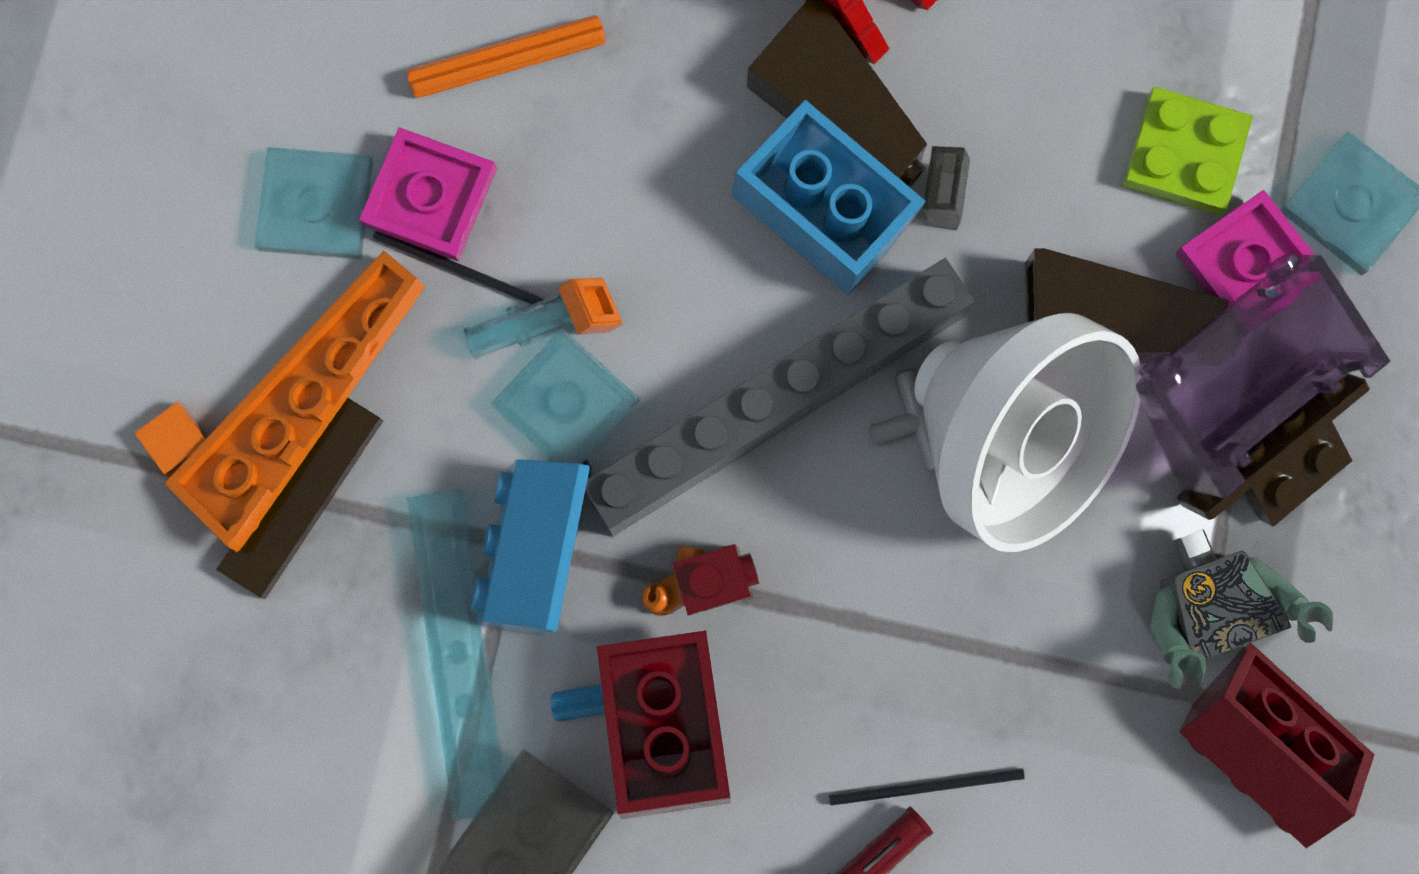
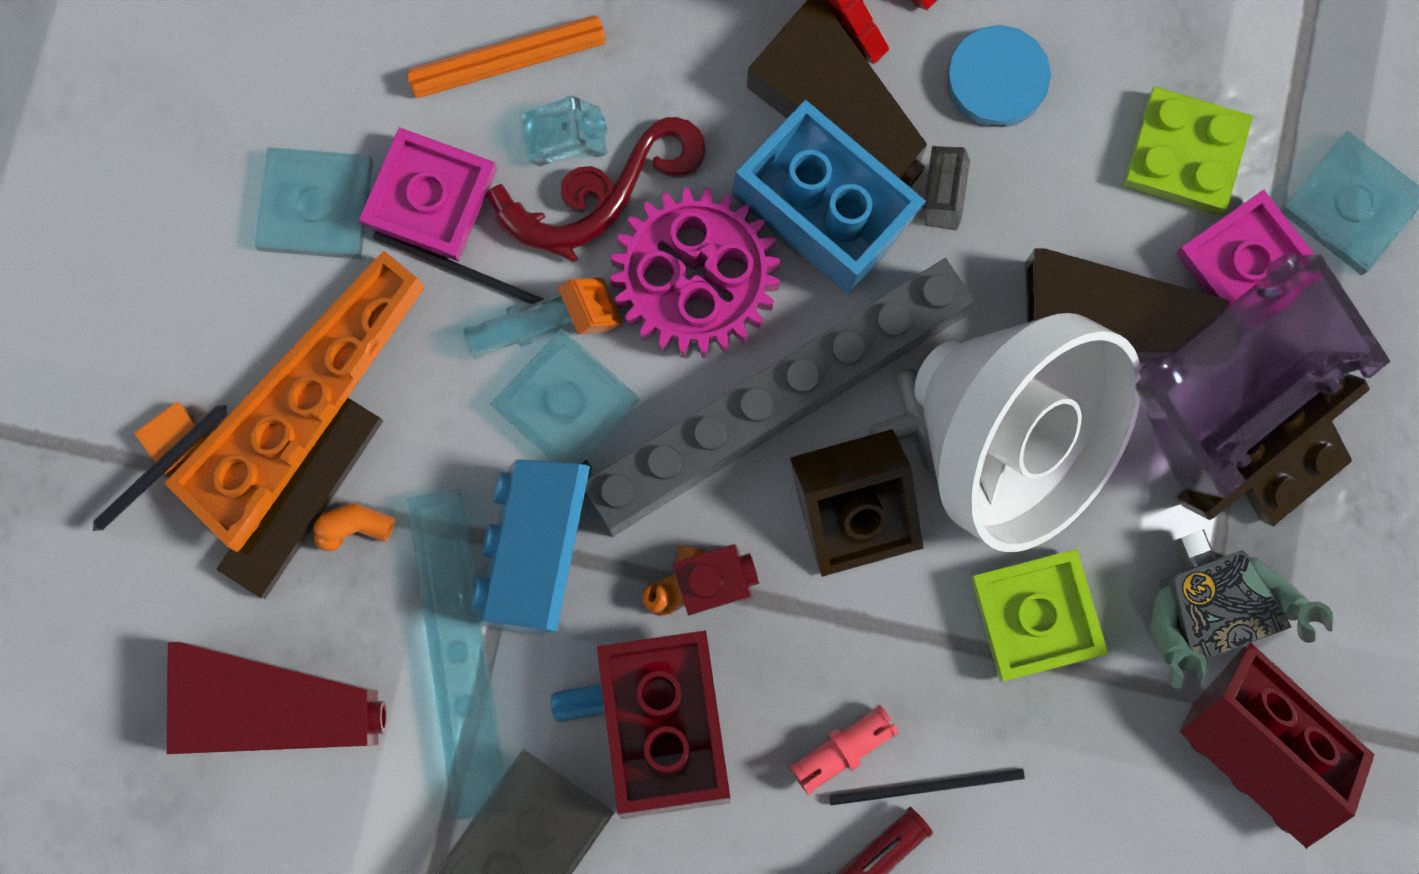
none -> black axle [93,405,227,531]
none -> dark red slope [166,642,387,755]
none -> orange arm [313,503,396,551]
none -> dark red plant [485,117,706,262]
none -> clear light blue bracket [522,95,607,167]
none -> dark pink gear [610,187,780,358]
none -> coral pin [789,705,899,796]
none -> dark brown slope [790,429,924,577]
none -> dark azure tile [947,25,1051,127]
none -> lime plate [970,549,1108,682]

